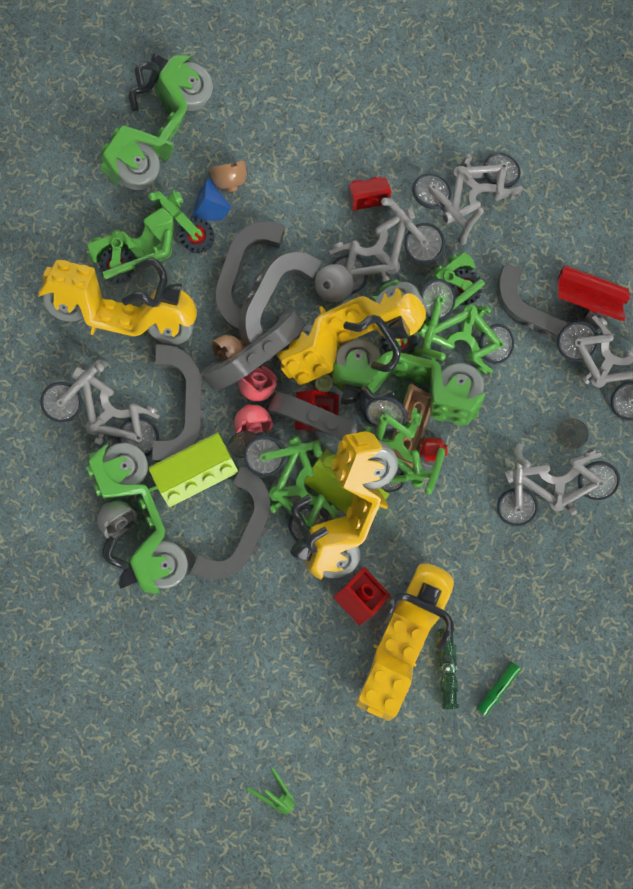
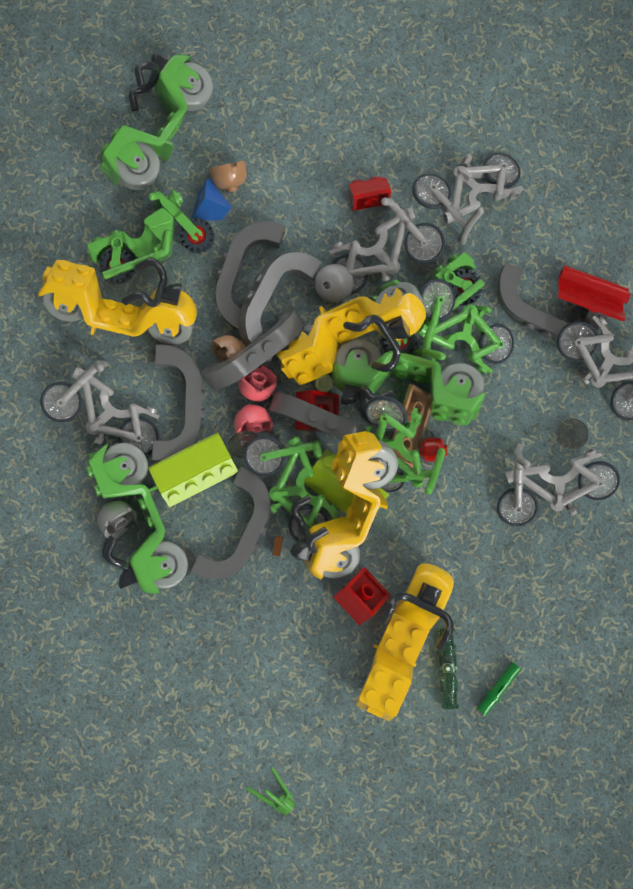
none -> reddish brown tile [272,536,284,556]

